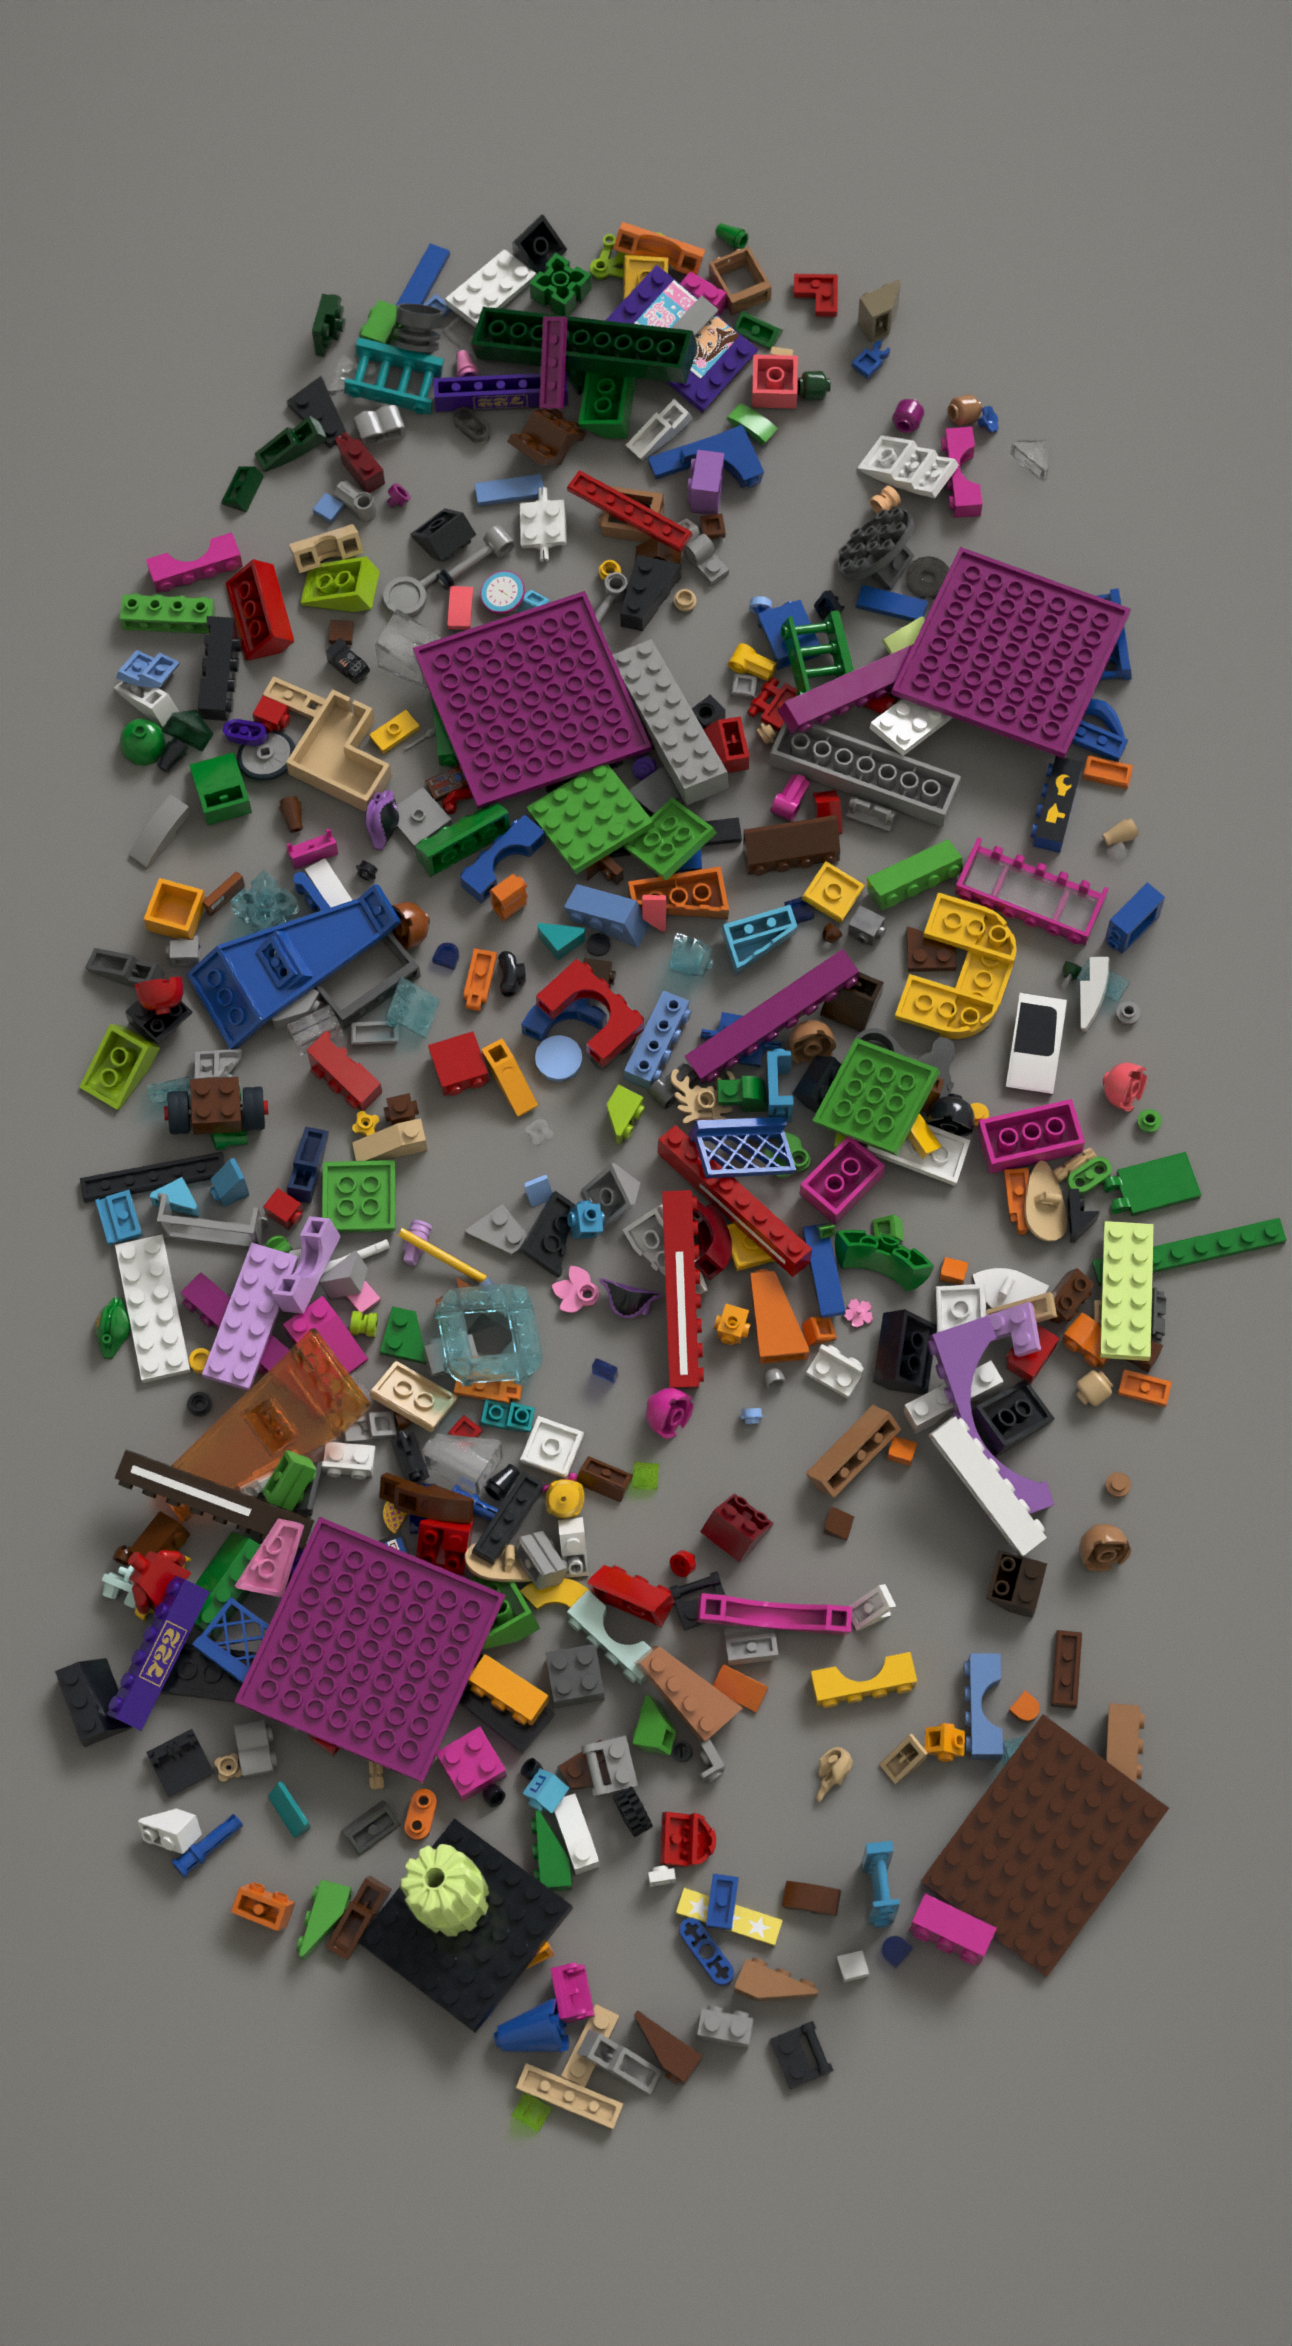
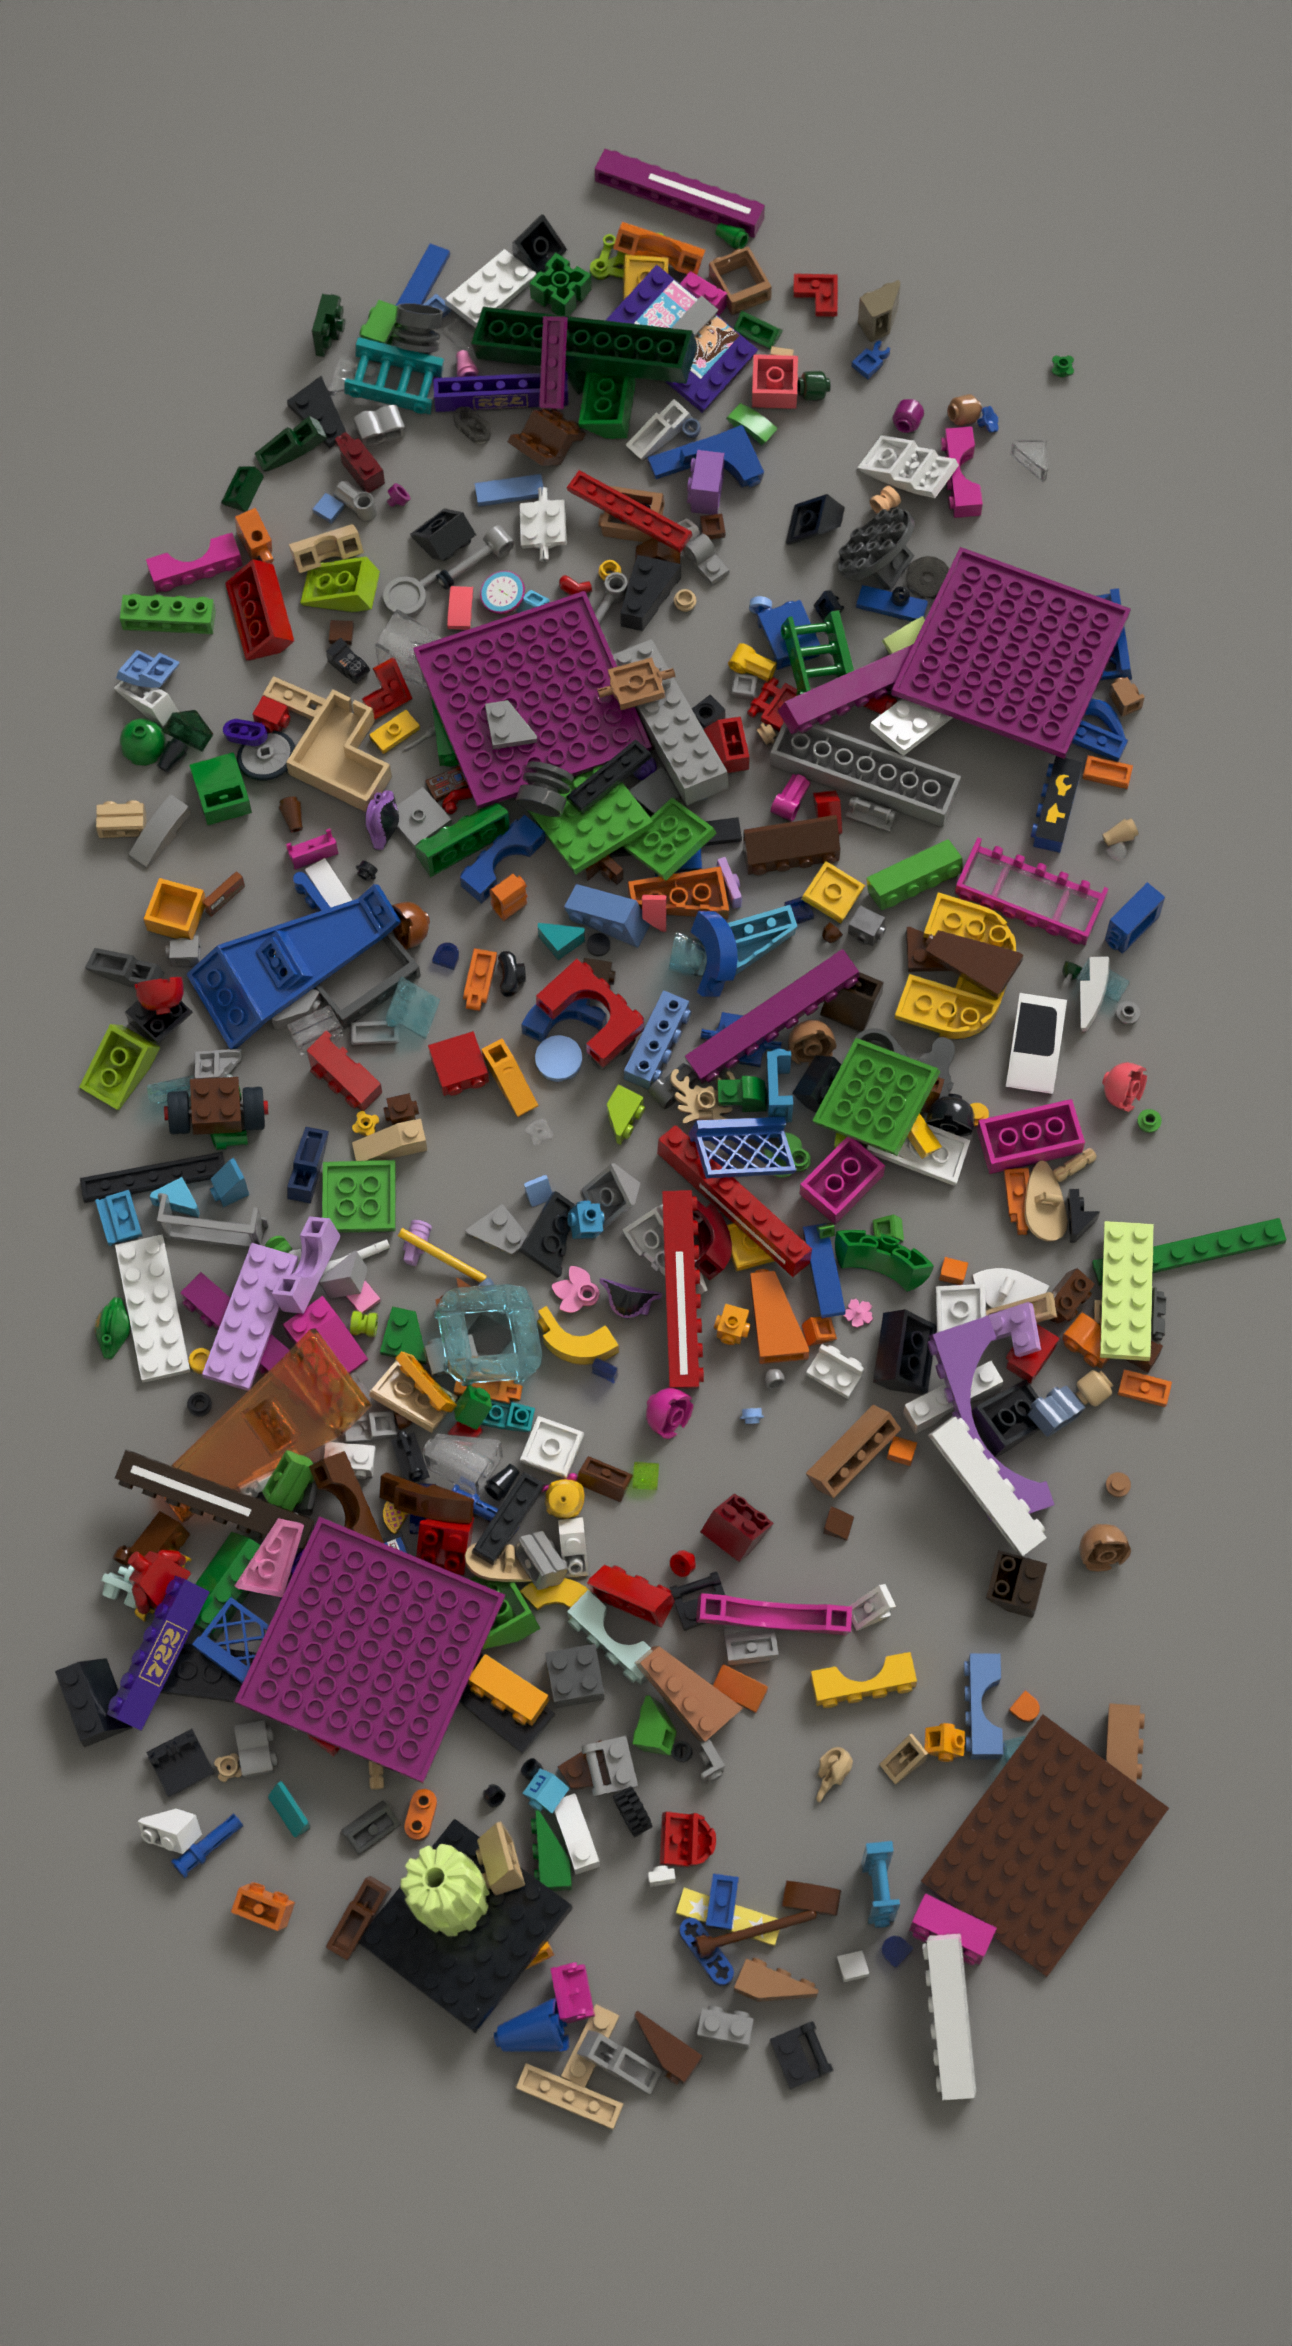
black wedge [198,616,242,721] -> none
clear light blue brick [230,870,300,932] -> none
red brick [263,1188,303,1230] -> none
bright green slope [296,1880,353,1960] -> none
dark pink brick [436,1727,507,1802] -> none
clear neon green slope [511,2093,552,2132] -> none
reddish brown tile [1051,1630,1082,1709] -> none
bright green plate [1067,1157,1112,1195] -> none
green tile [1103,1152,1202,1216] -> none
none -> tan brick [96,800,146,838]
none -> orange torso [235,507,274,563]
none -> reddish brown arch [309,1451,384,1543]
none -> red plate [362,657,413,720]
none -> light orange plate [395,1351,457,1413]
none -> green brick [454,1385,492,1430]
none -> tan slope [476,1821,525,1895]
none -> light grey wing [485,700,537,749]
none -> dark grey wheel [515,761,574,817]
none -> yellow arch [537,1306,619,1365]
none -> red arm [559,575,592,596]
none -> black tile [566,739,652,815]
none -> magenta brick [594,148,765,238]
none -> medium nougat plate [597,657,676,710]
none -> sand blue hinge [682,418,701,438]
none -> blue arch [690,911,738,997]
none -> reddish brown piece [695,1910,817,1958]
none -> lavender plate [717,857,742,909]
none -> black slope [786,494,845,545]
none -> black hinge [891,586,910,606]
none -> white brick [923,1934,976,2100]
none -> reddish brown slope [924,930,1024,999]
none -> sand blue brick [1028,1386,1086,1437]
none -> green plate [1052,355,1074,377]
none -> medium nougat brick [1109,677,1145,717]

